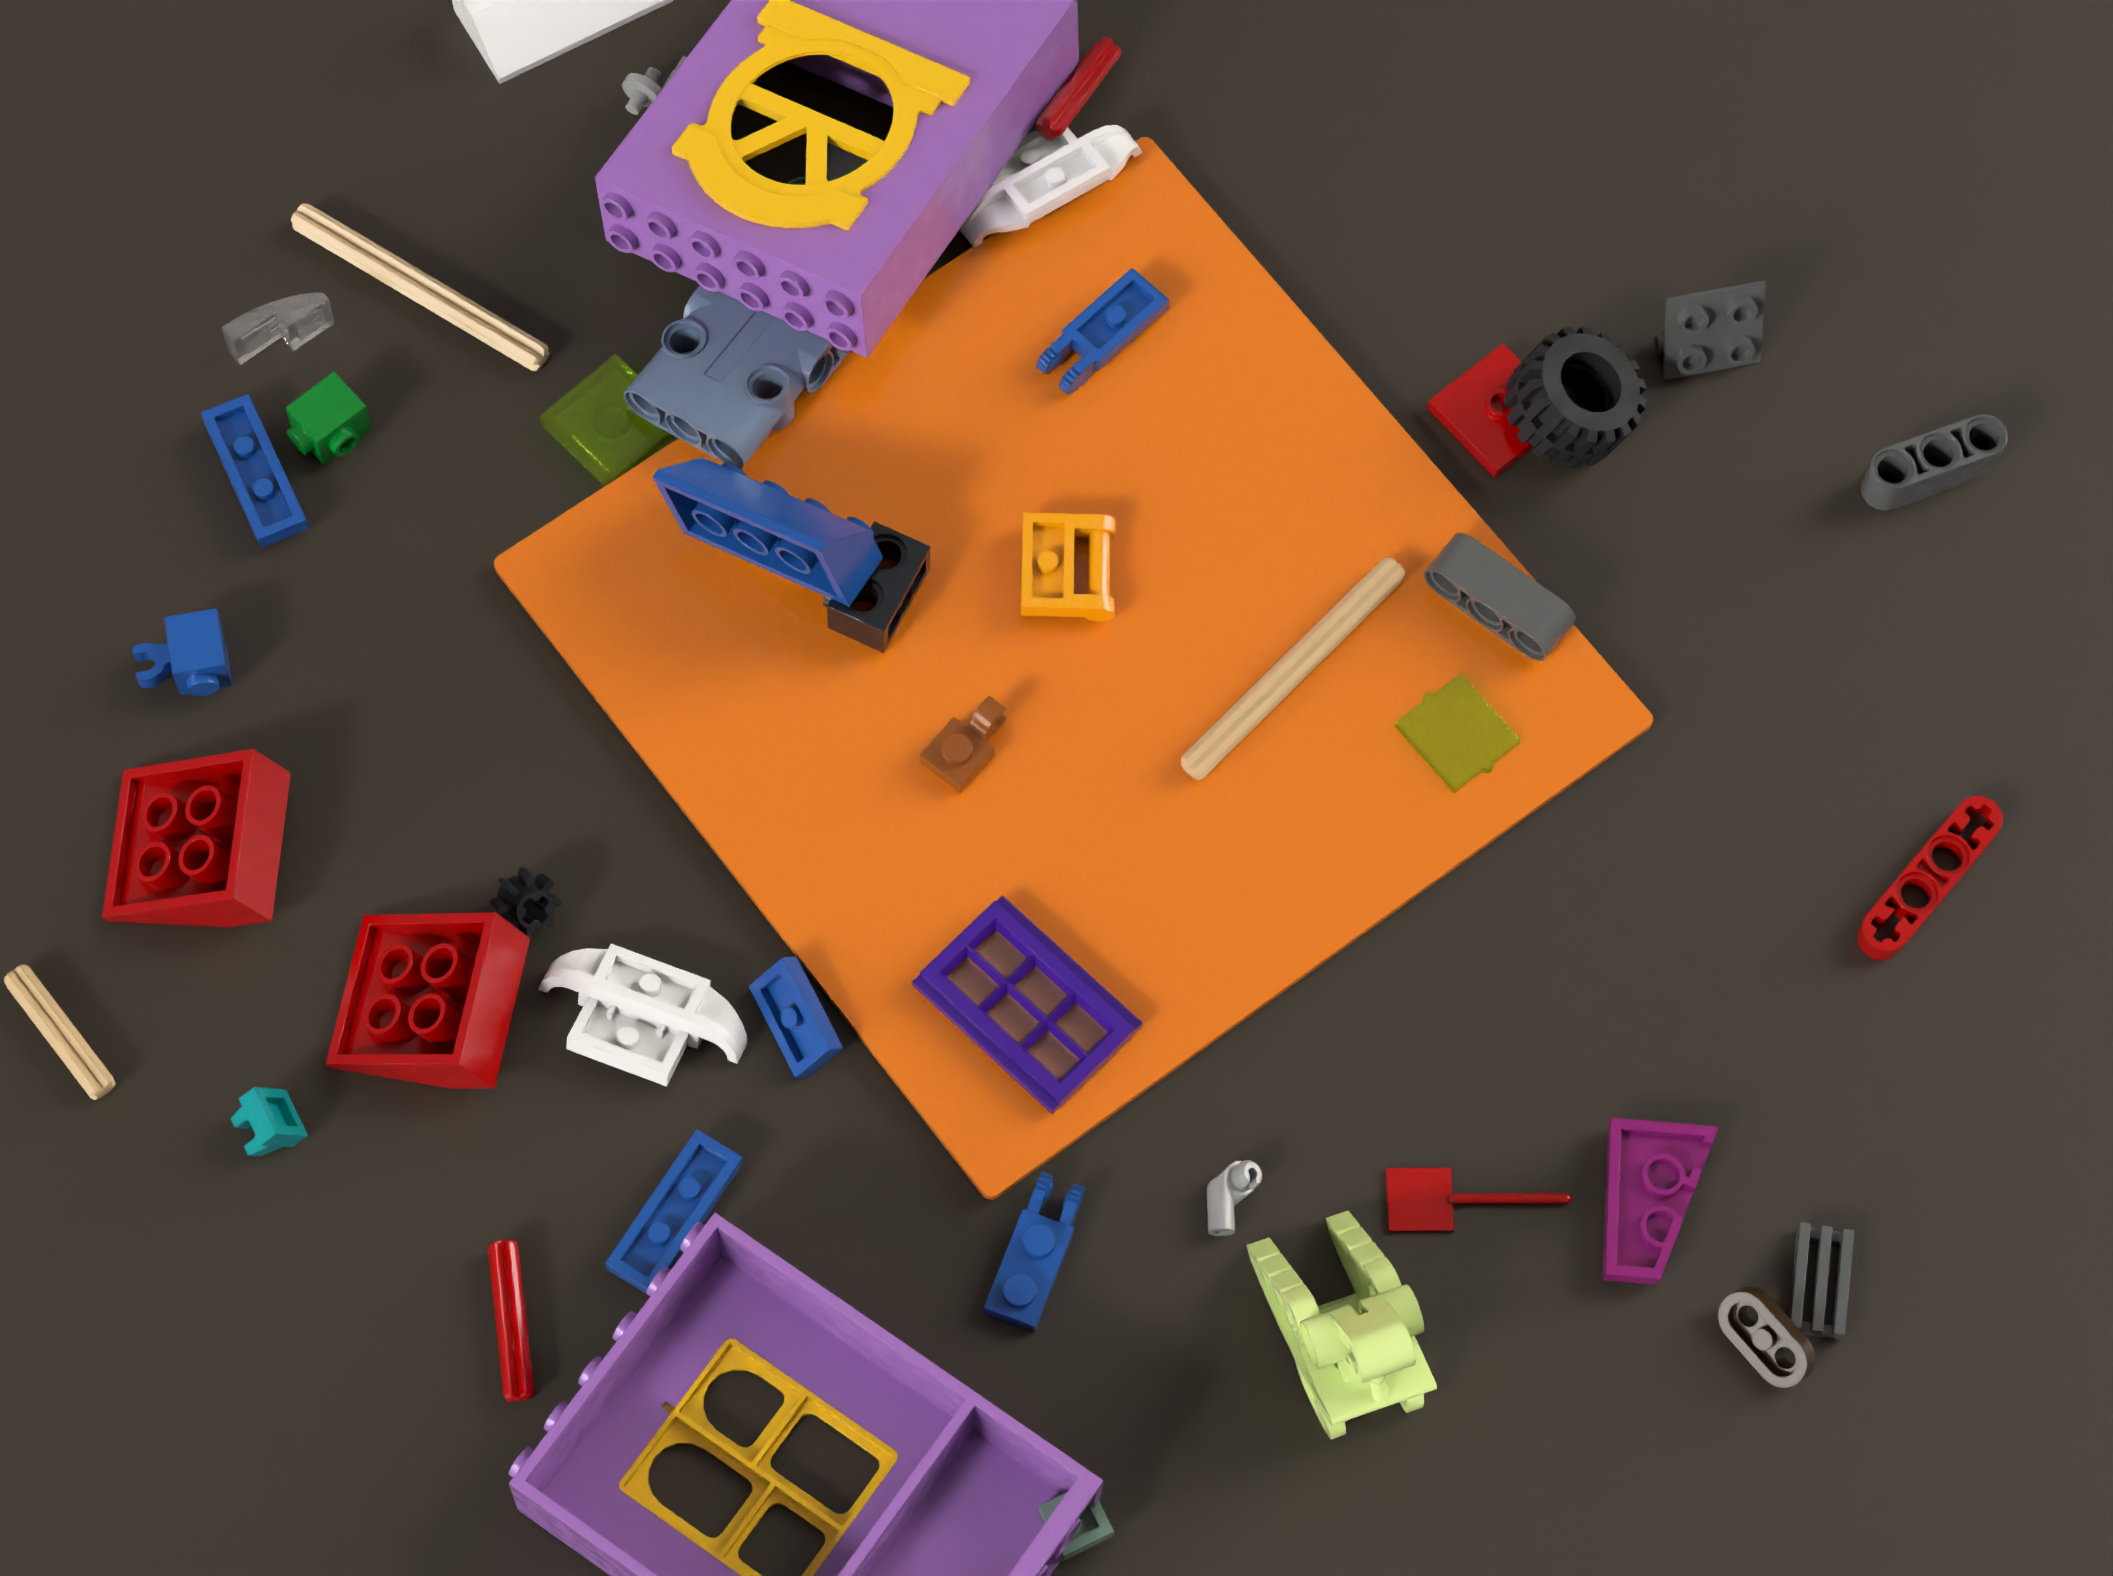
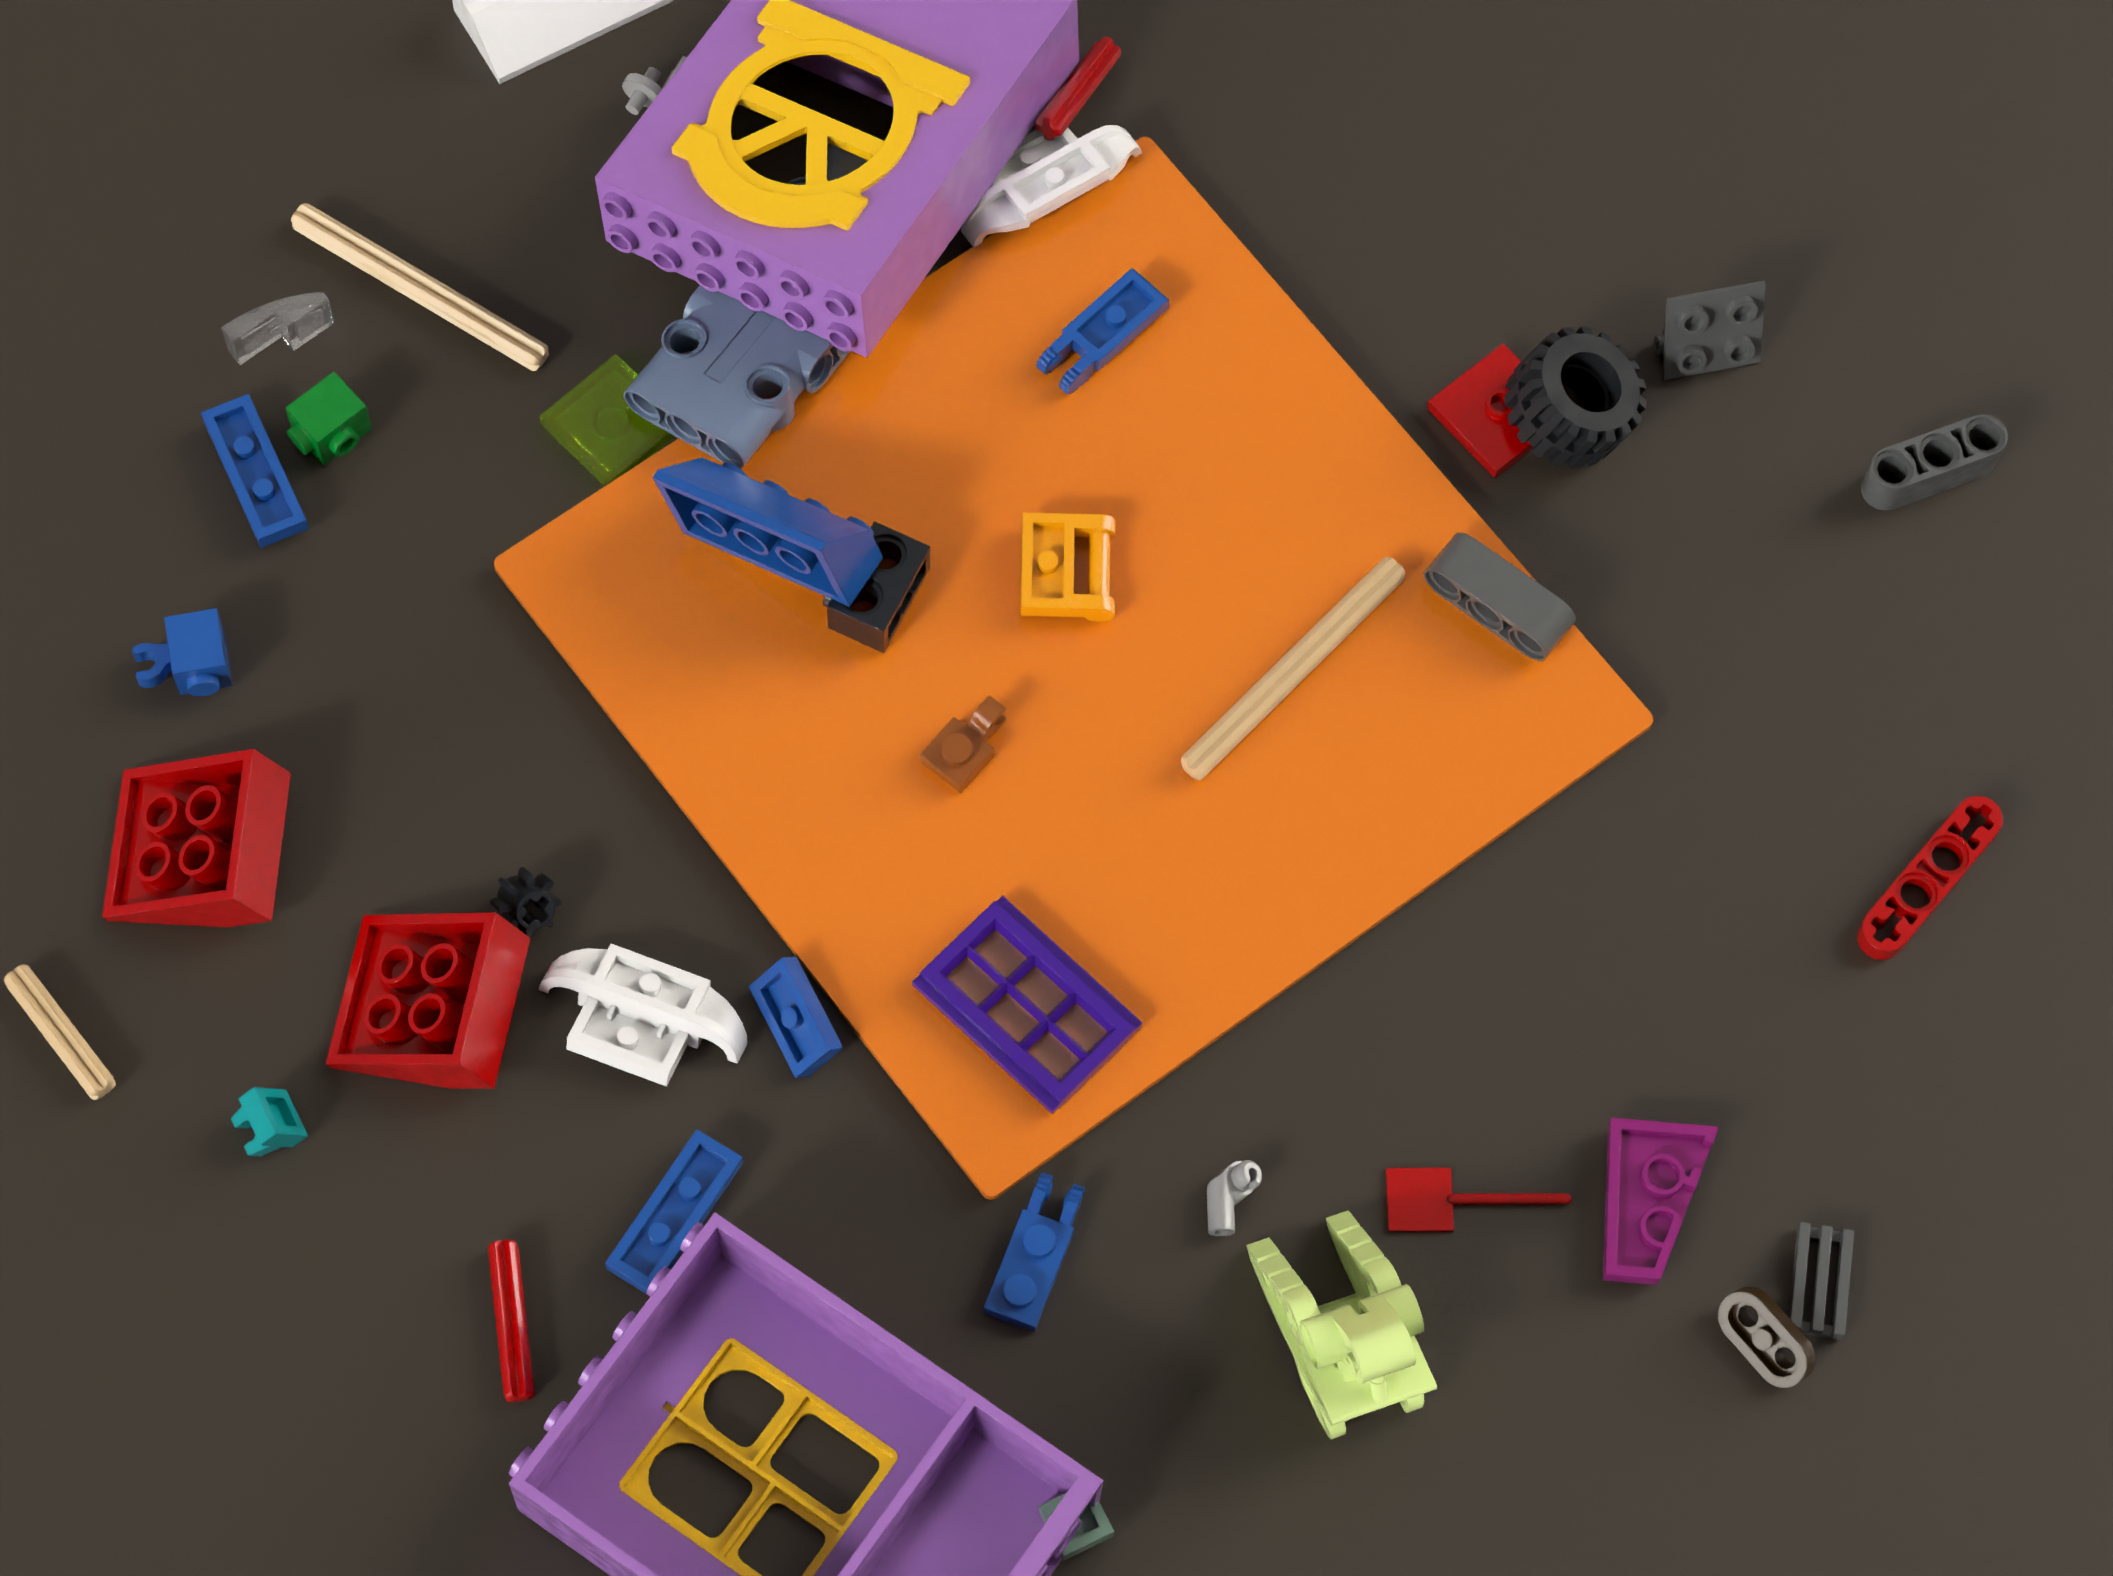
clear neon green piece [1395,673,1521,793] -> none

